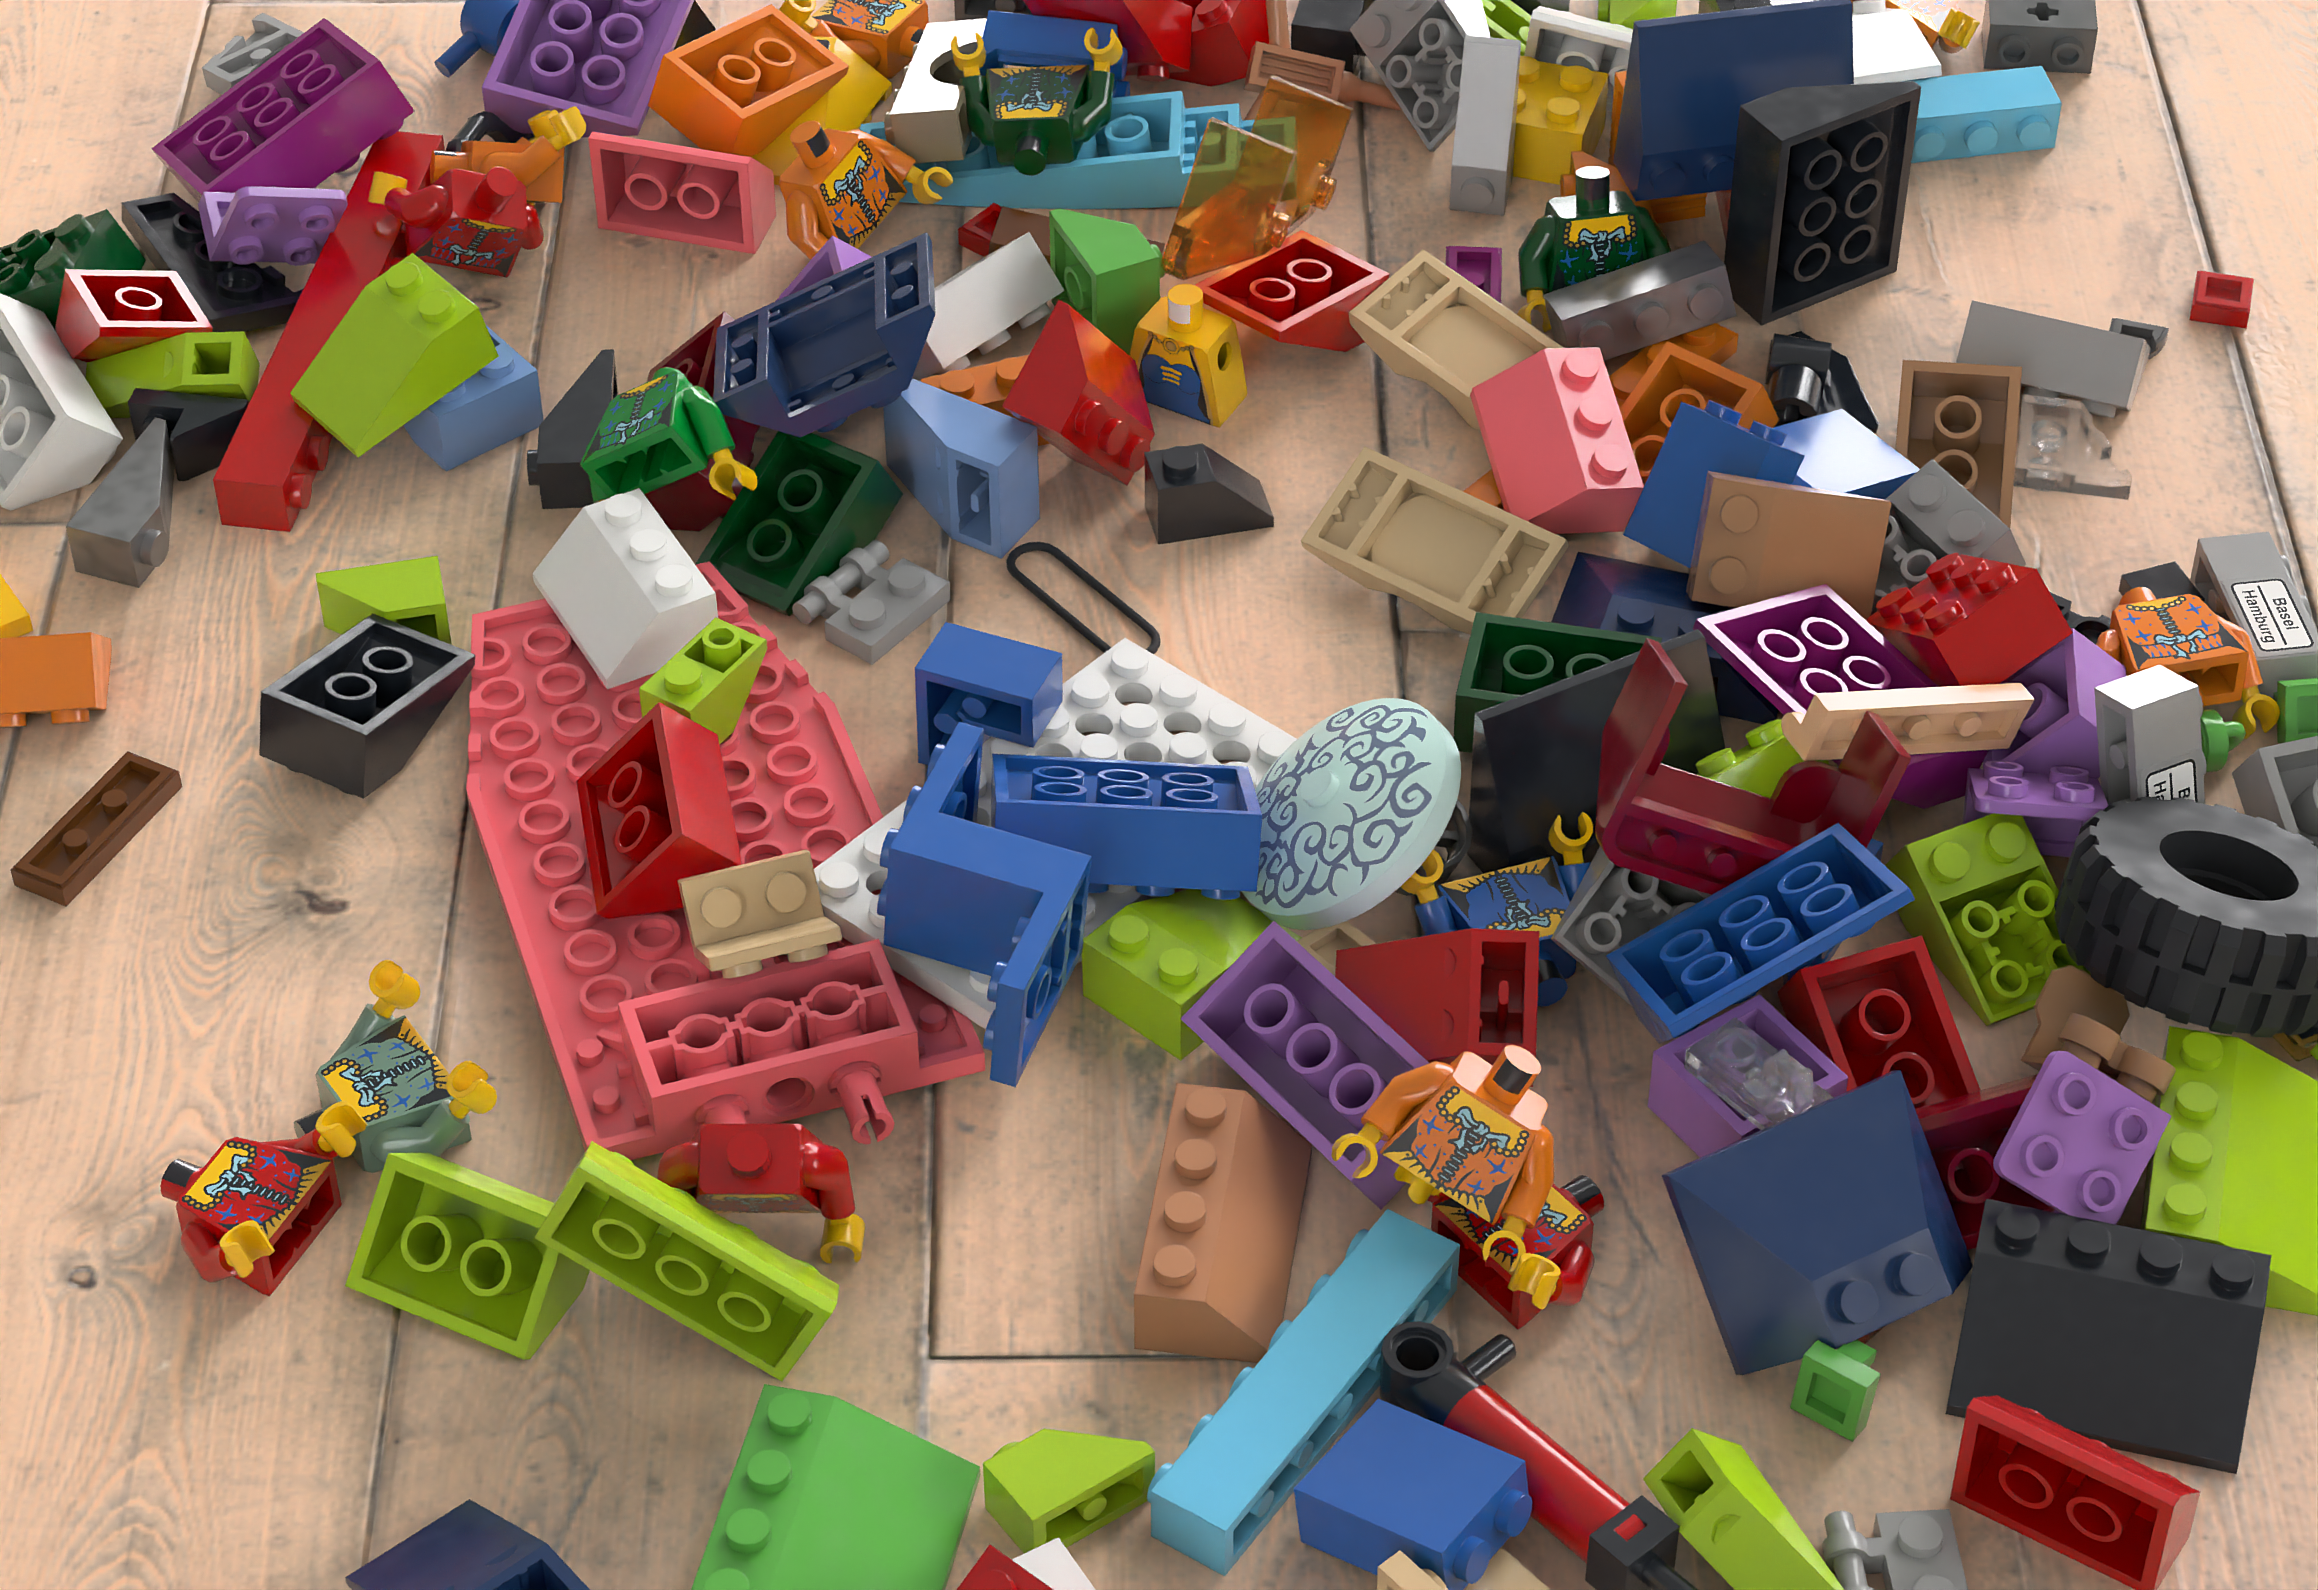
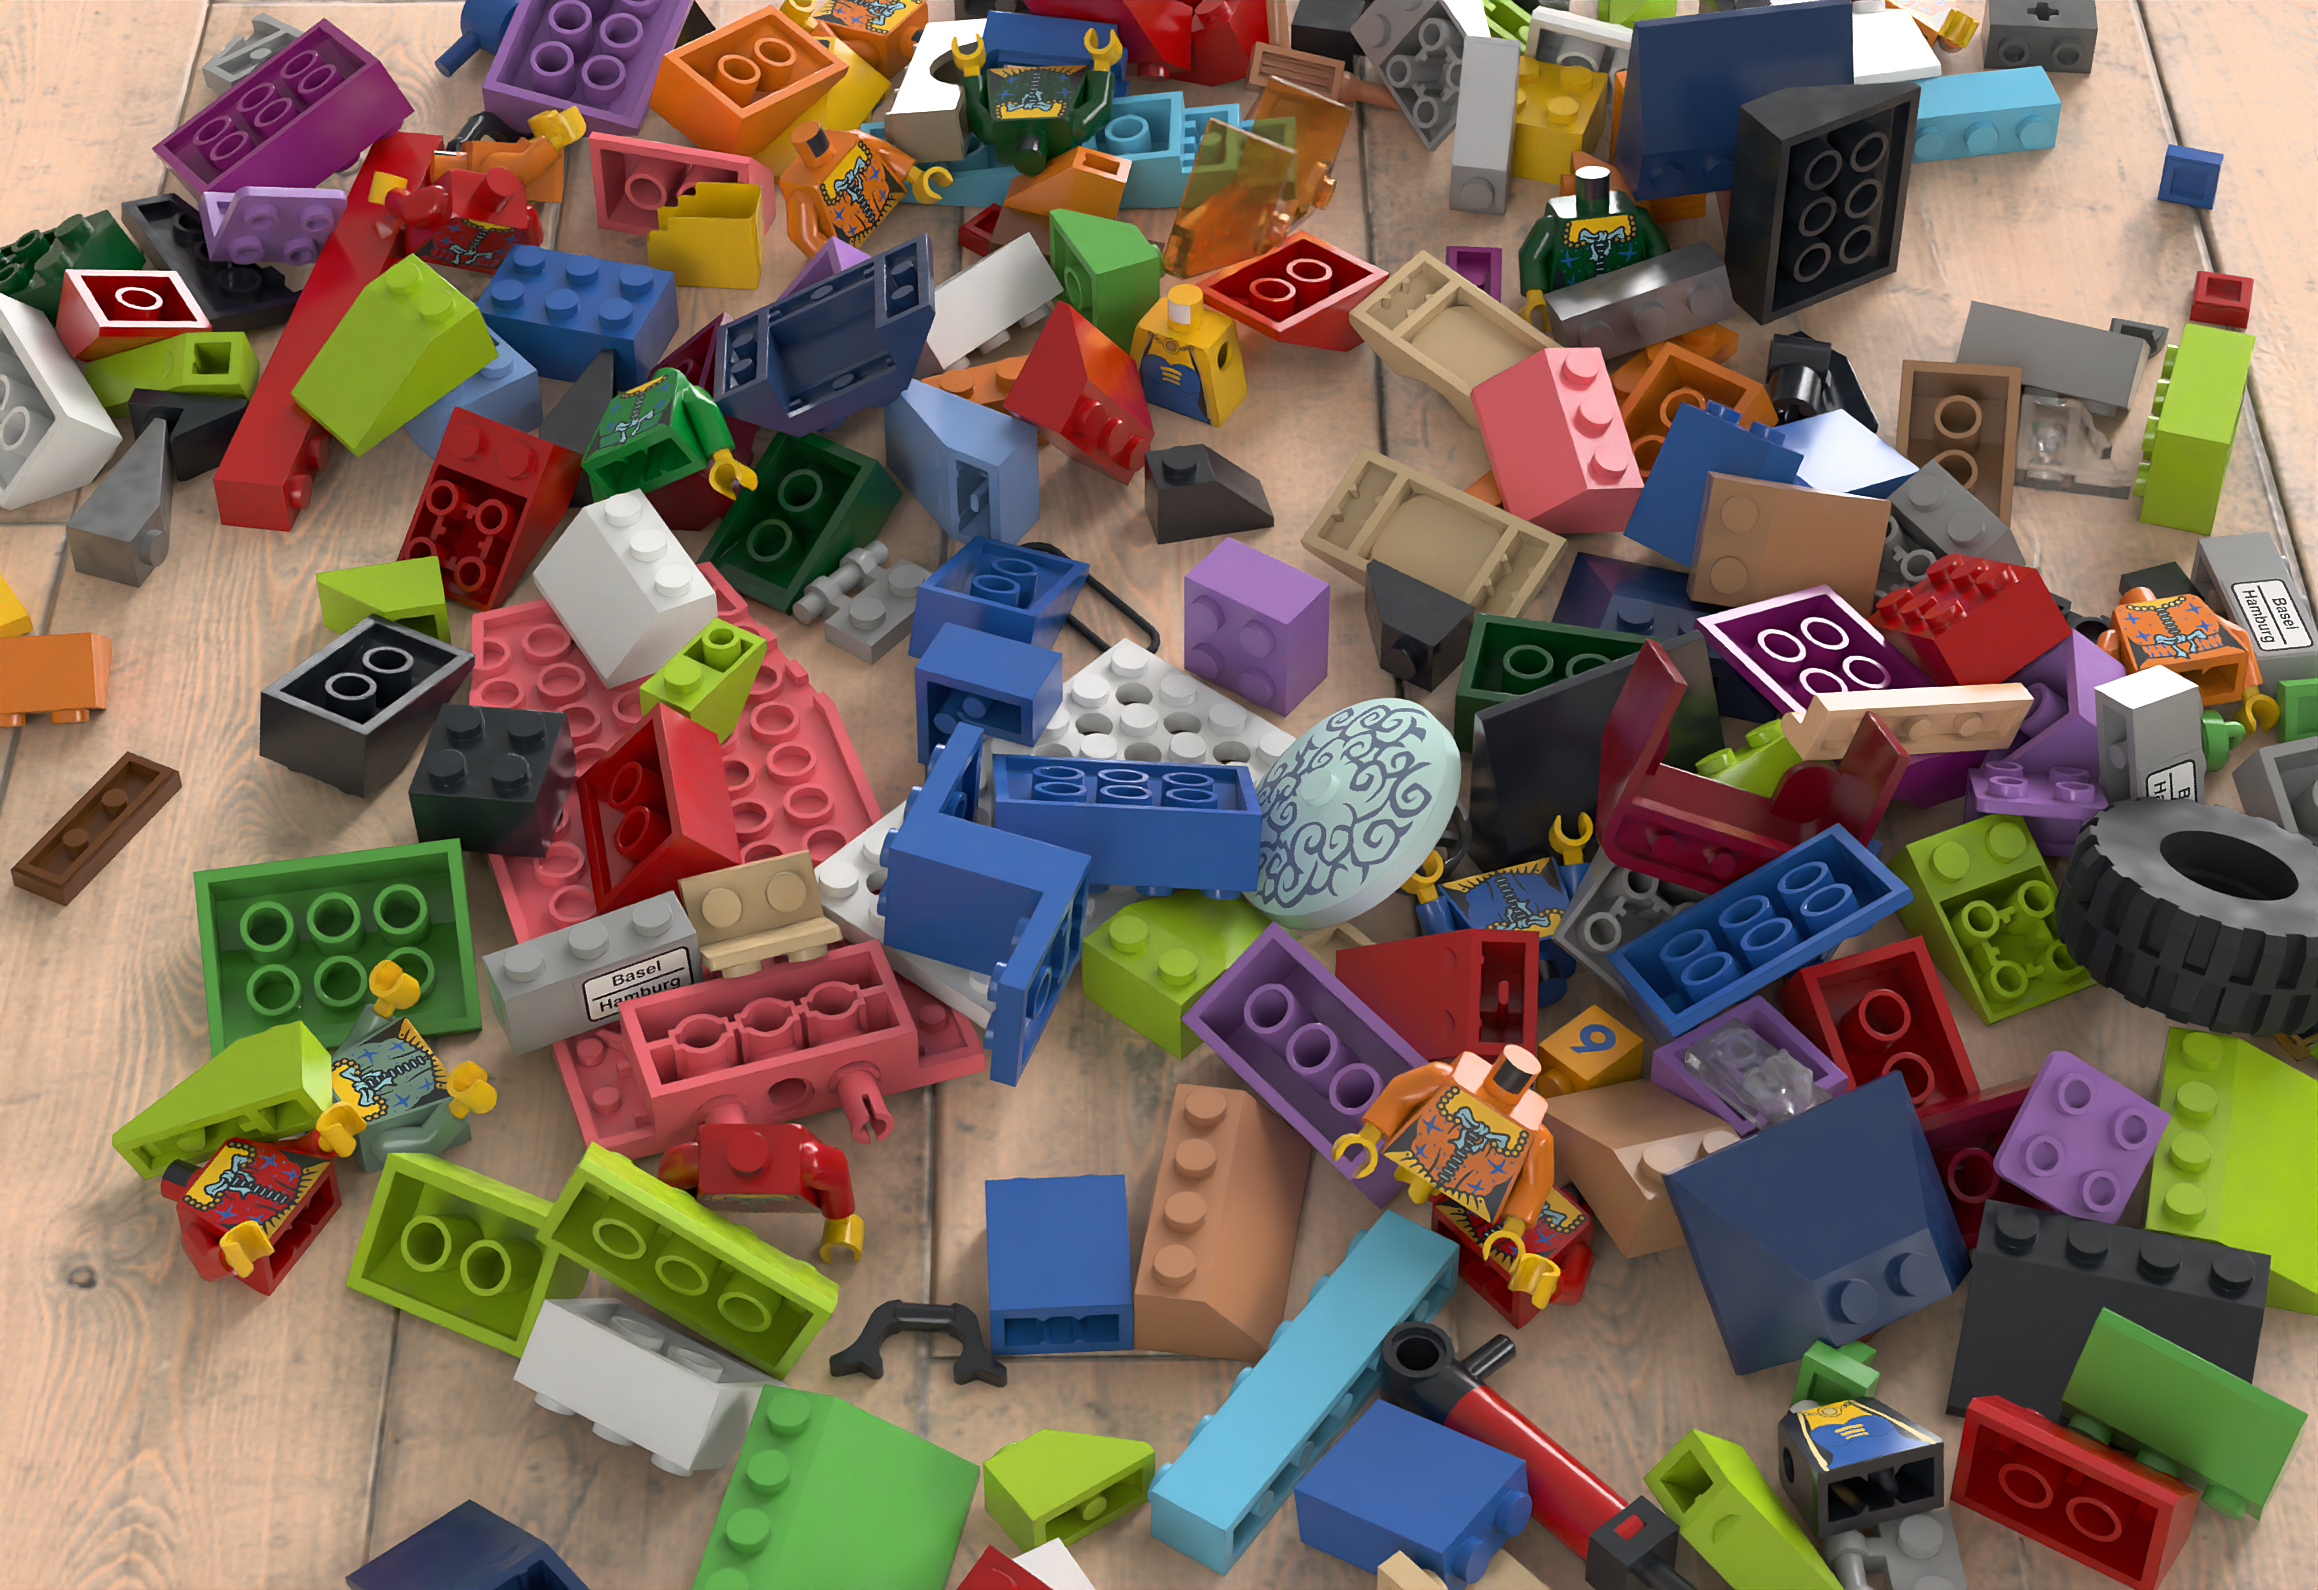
medium nougat piece [2021,965,2176,1103] -> none
none -> lime slope [112,1020,333,1180]
none -> bright green slope [193,838,483,1059]
none -> red slope [396,406,584,612]
none -> black brick [408,703,577,858]
none -> blue brick [475,243,679,392]
none -> light grey brick [483,890,704,1056]
none -> white slope [513,1298,788,1477]
none -> yellow piece [646,182,765,290]
none -> black helmet [829,1299,1008,1387]
none -> blue slope [908,535,1090,659]
none -> blue brick [985,1174,1133,1356]
none -> orange slope [1003,146,1132,220]
none -> medium lavender brick [1184,536,1330,717]
none -> black slope [1365,559,1475,692]
none -> light orange brick [1535,1004,1644,1099]
none -> medium nougat slope [1541,1078,1741,1259]
none -> black torso [1778,1396,1944,1539]
none -> bright green slope [2061,1307,2309,1521]
none -> lime brick [2133,322,2256,536]
none -> blue tile [2158,144,2224,210]

